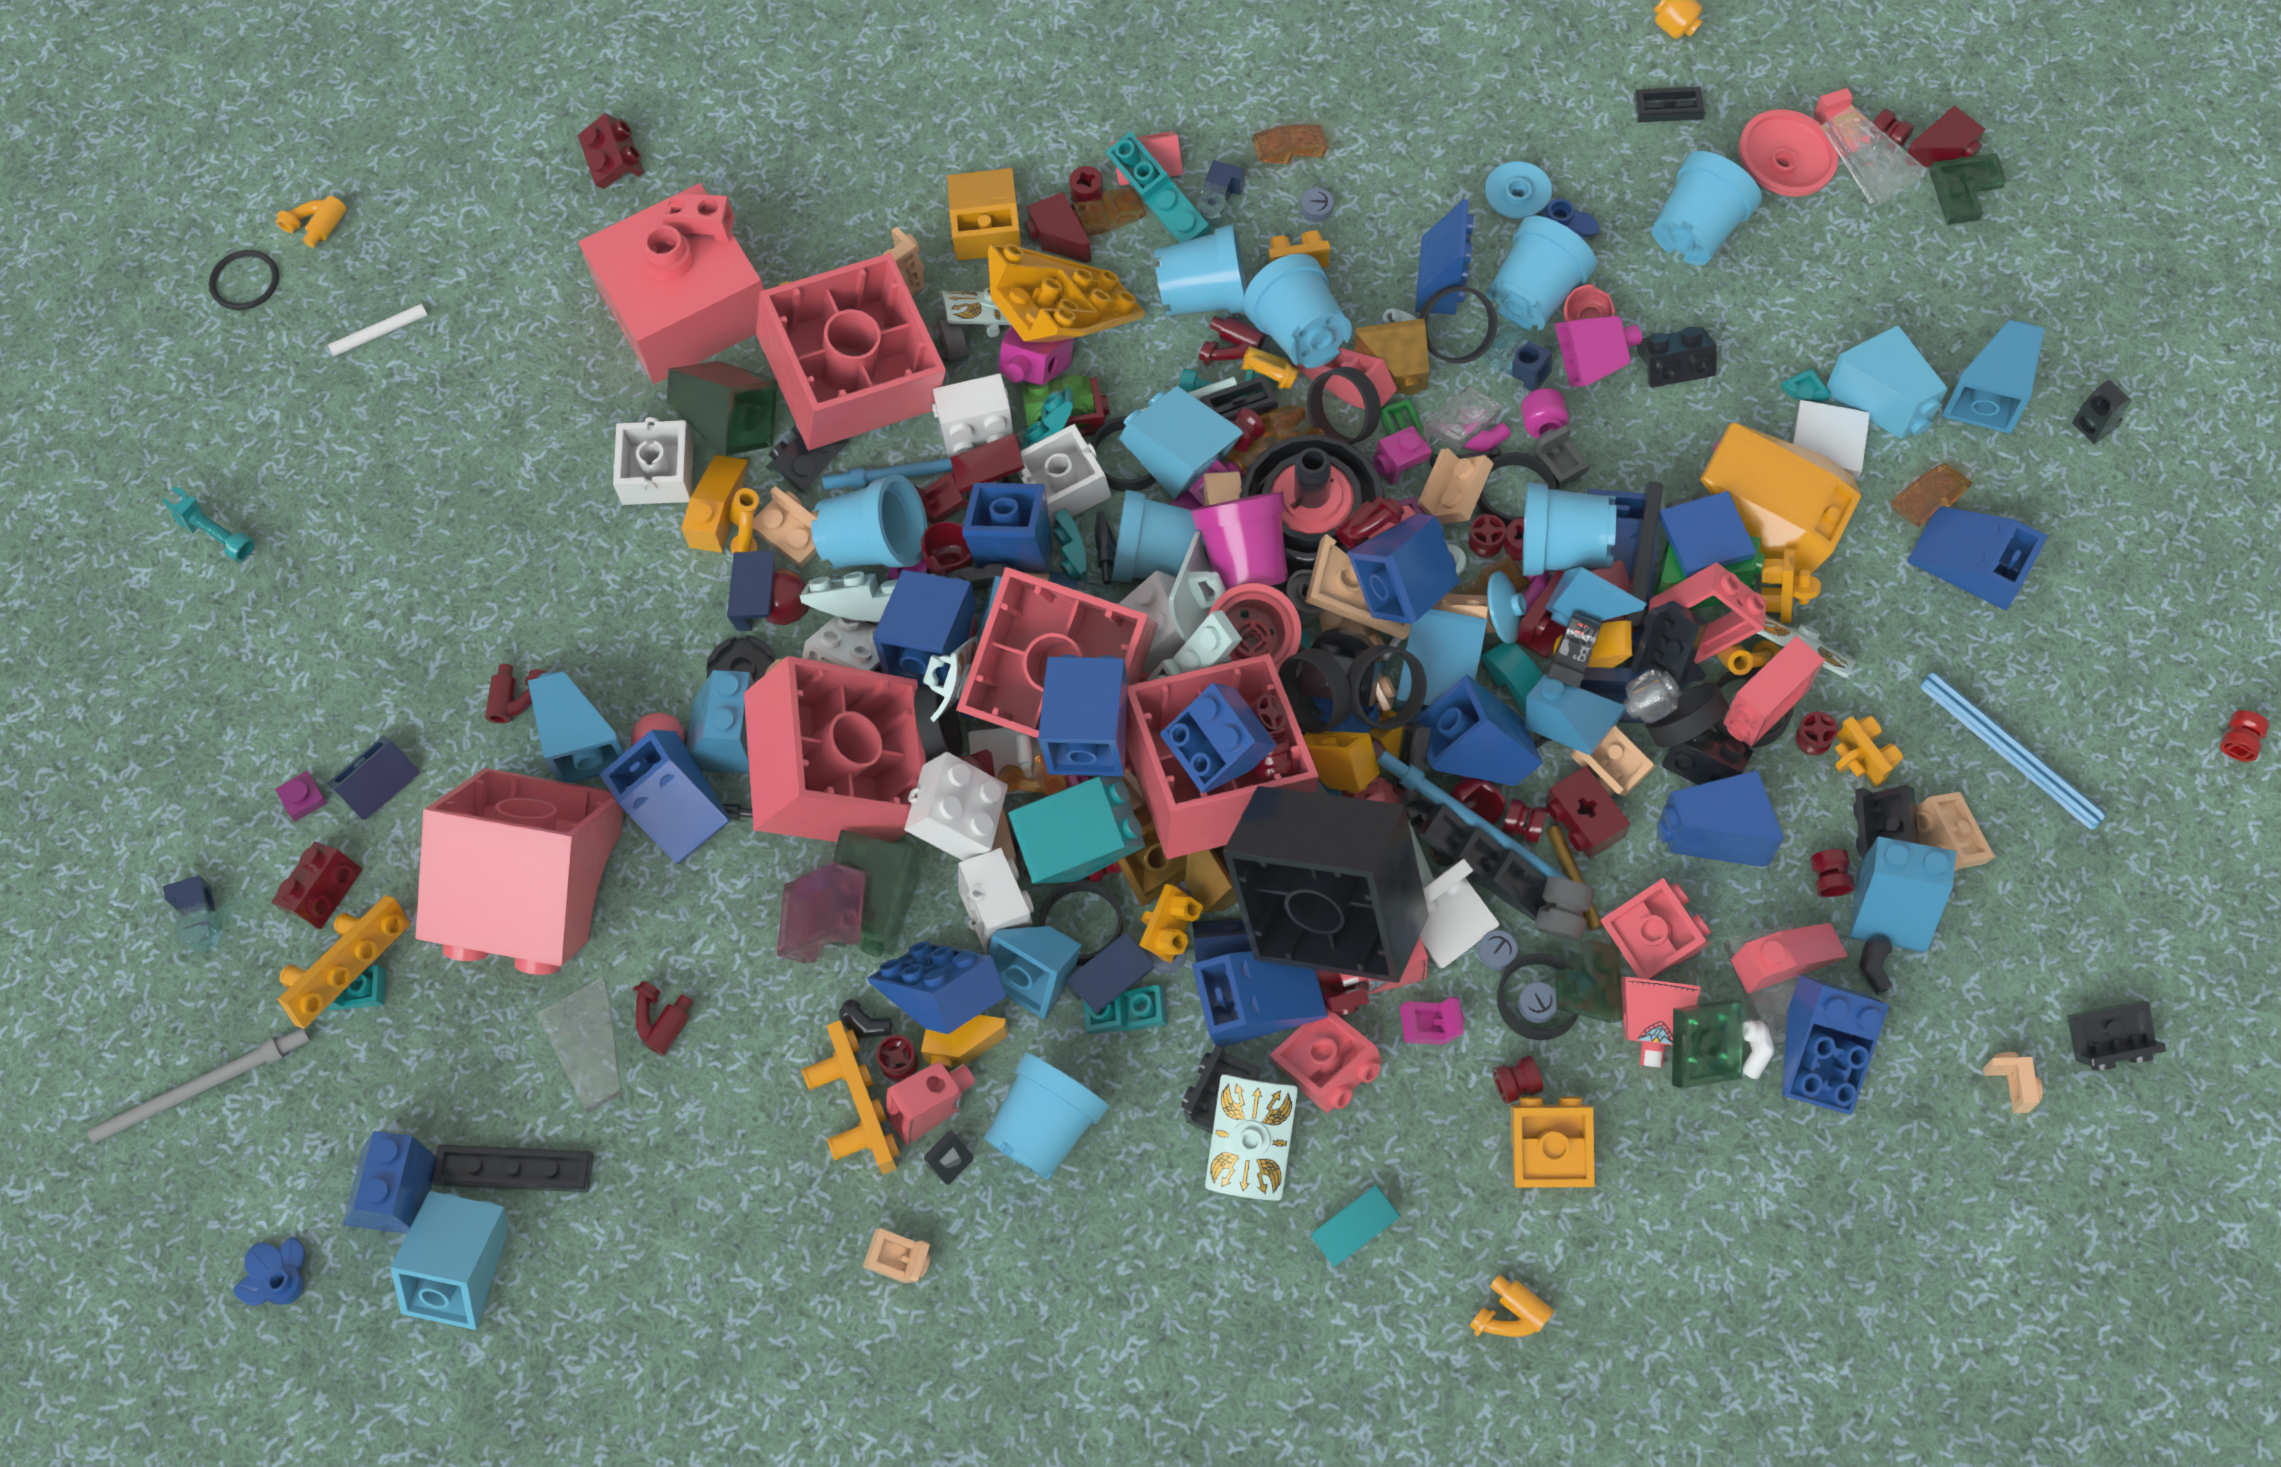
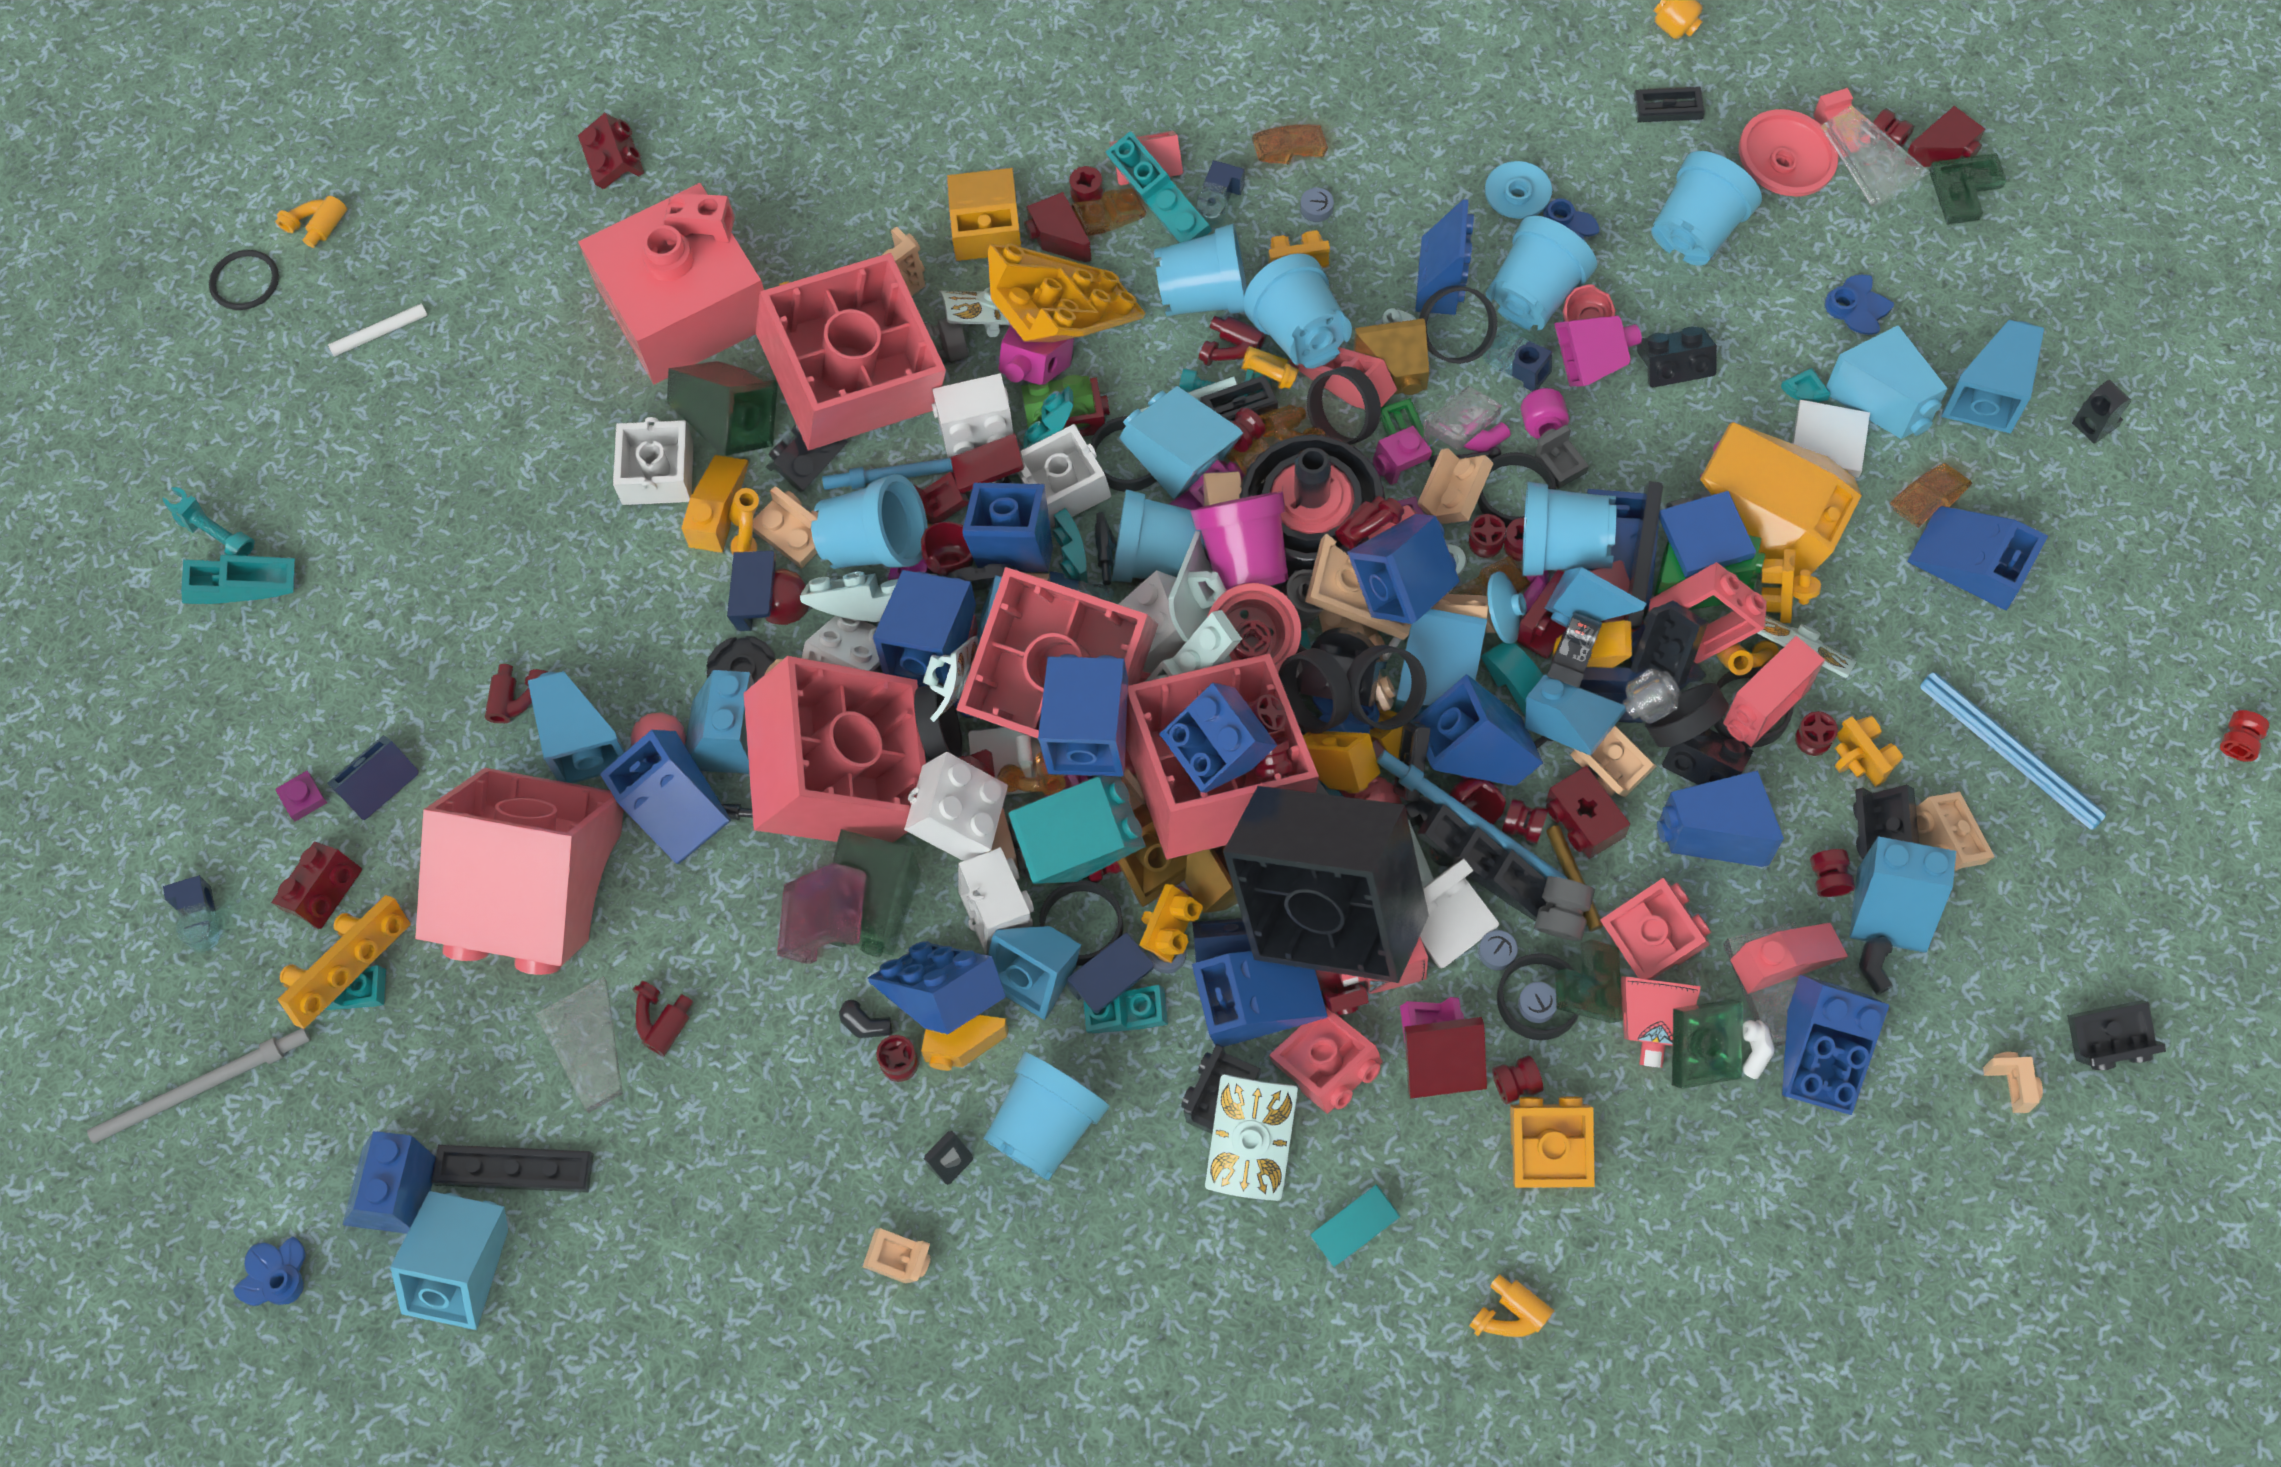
light orange plate [801,1020,900,1175] -> none
coral torso [885,1062,975,1146] -> none
none -> teal slope [181,555,295,604]
none -> dark red tile [1404,1017,1487,1099]
none -> blue plate [1825,275,1894,335]

